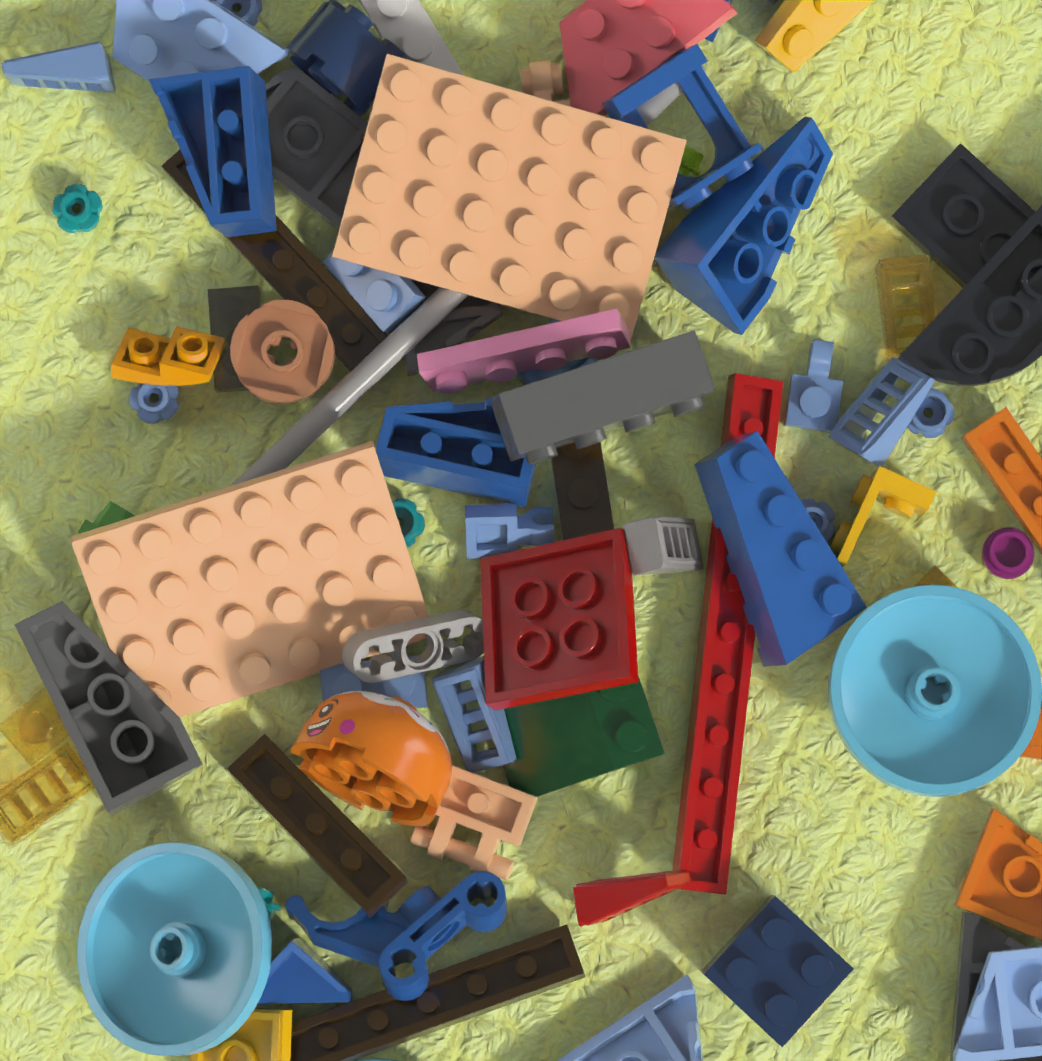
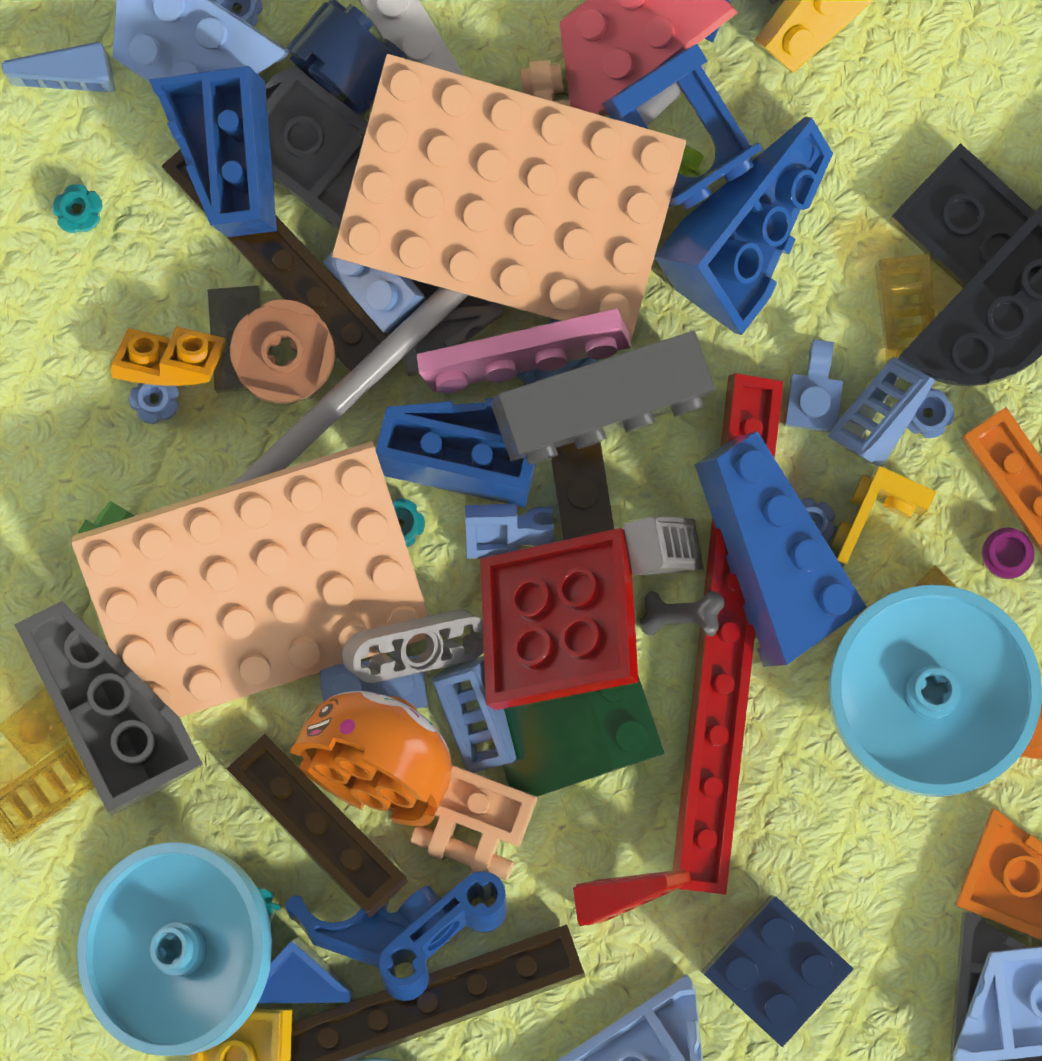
none -> dark grey piece [639,591,725,636]

